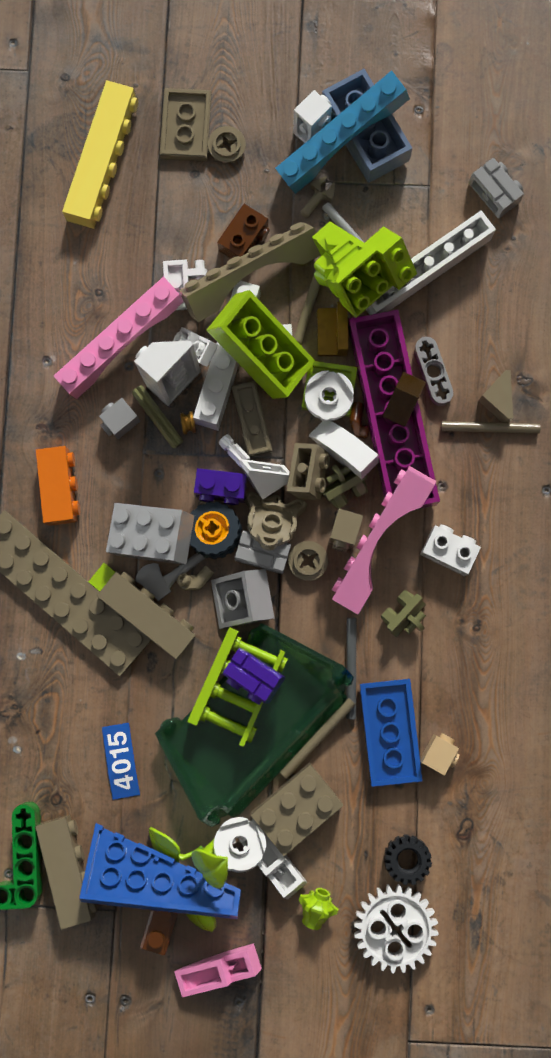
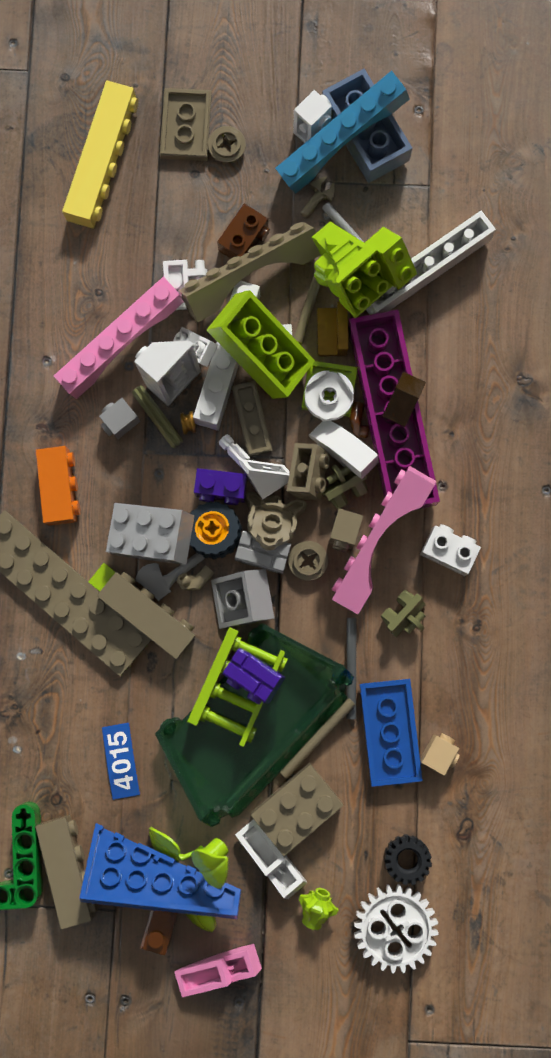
white plate [213,817,266,872] -> none
light grey beam [414,337,453,406] -> none
dark tan bar [441,421,540,434] -> none
light grey brick [468,158,524,219] -> none
dark tan slope [478,370,513,423] -> none

